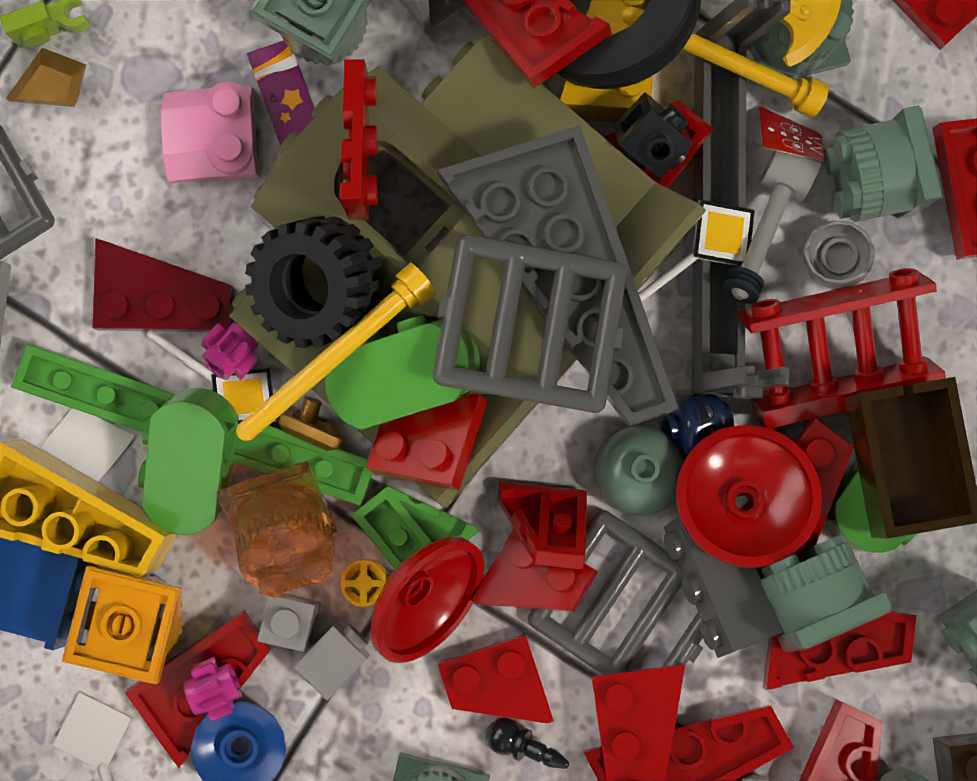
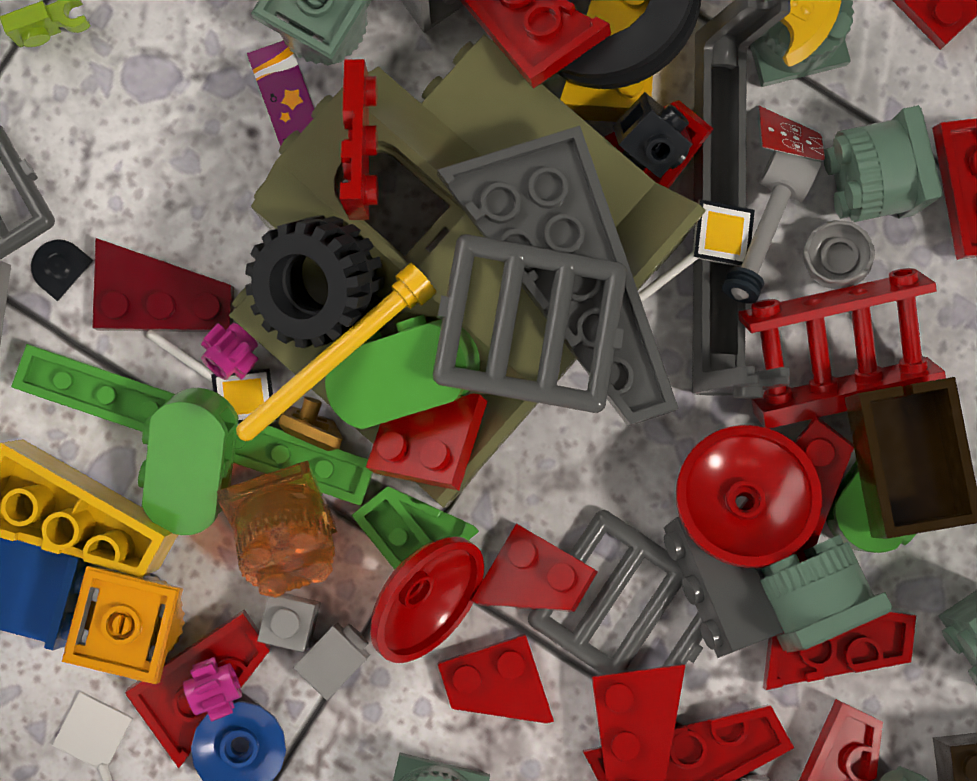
pearl gold piece [7,48,87,107] -> none
white sticker [42,408,136,482] -> none
bright pink slope [161,81,259,183] -> none
yellow wheel [340,559,389,607] -> none
black bar [486,717,569,769] -> none
red wing [497,481,587,570] -> none
sand green cylinder [594,425,685,516] -> none
yellow piece [622,6,829,118] -> none
dark blue head [661,393,734,456] -> none
none -> black piece [31,240,94,301]

